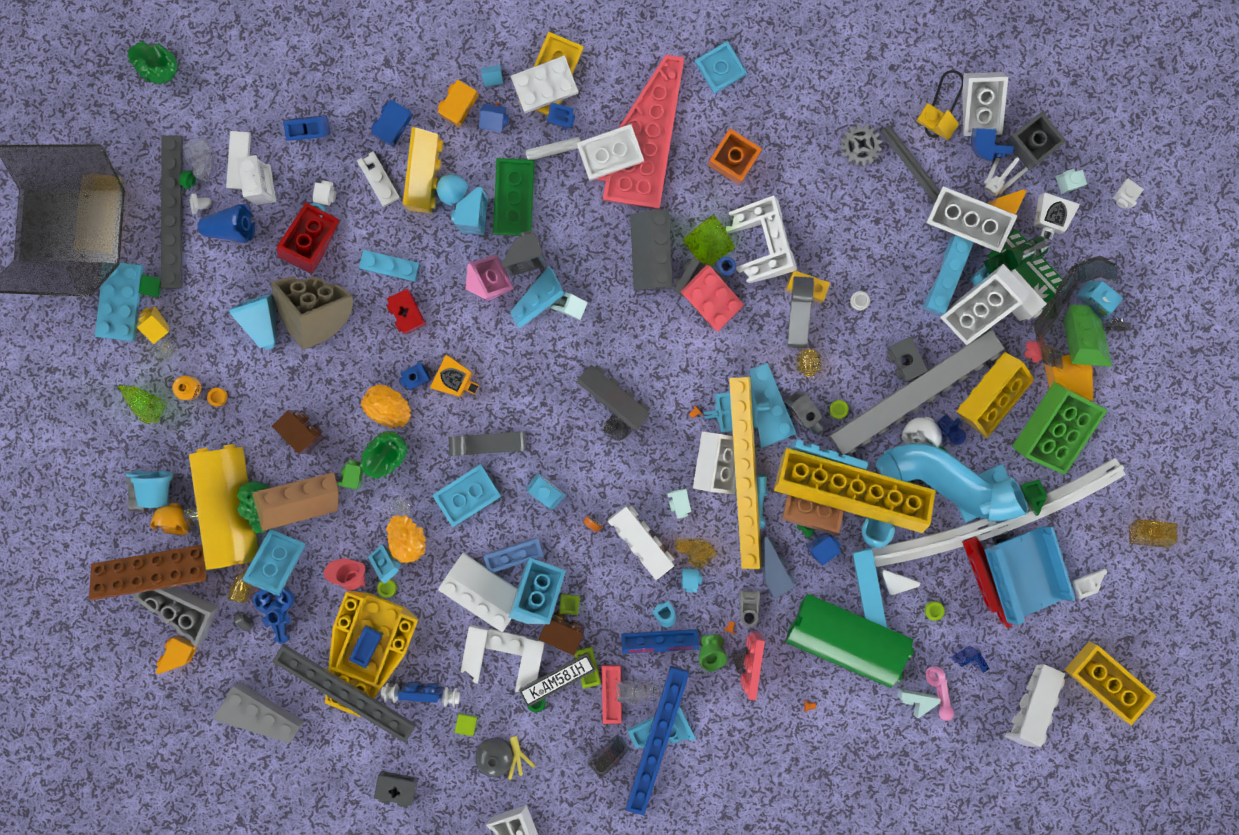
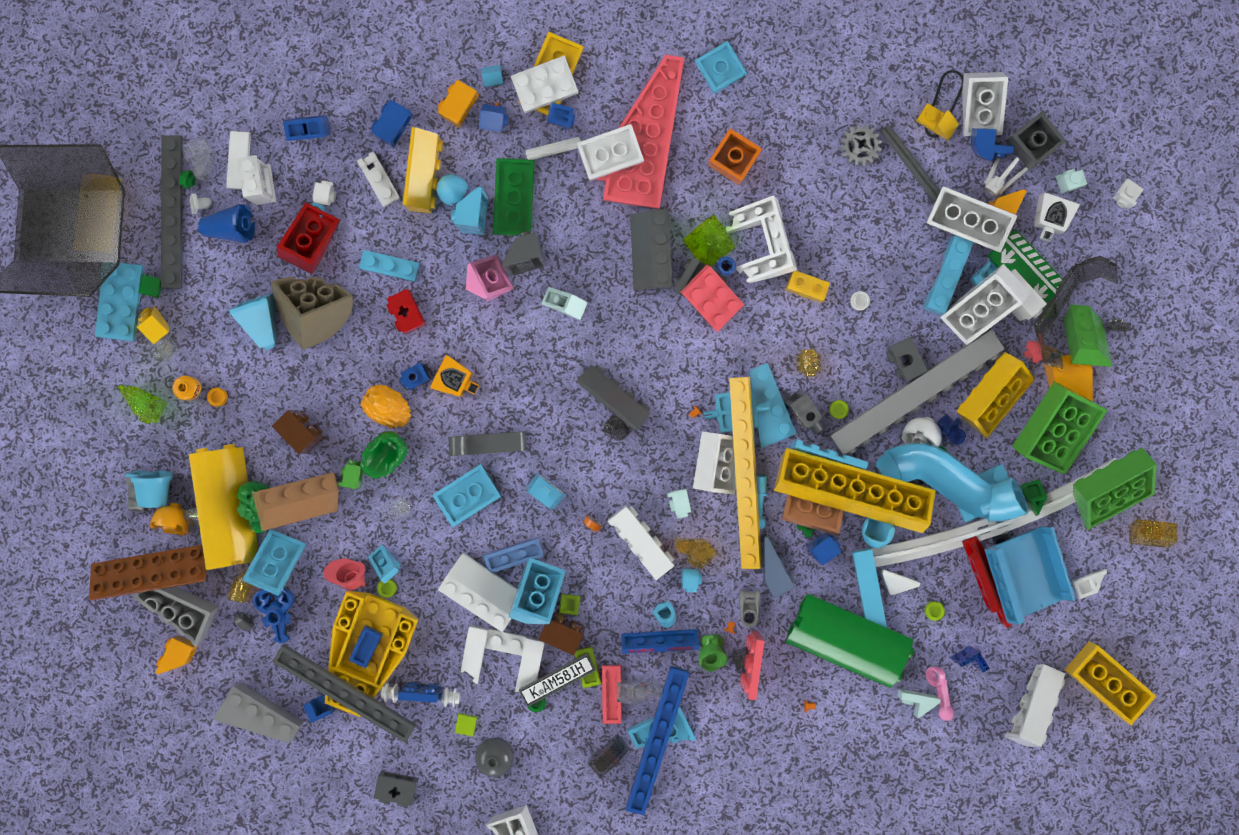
green piece [127,41,178,85] -> none
light orange piece [386,515,426,563] -> none
light yellow plant [508,736,535,780] -> none
medium azure wing [510,266,565,328] -> none
beam [787,276,814,348] -> none
dark green plate [983,236,1049,275] -> none
medium azure torso [1076,281,1123,319] -> none
none -> blue panel [303,694,336,723]
none -> bright green slope [1073,448,1157,530]

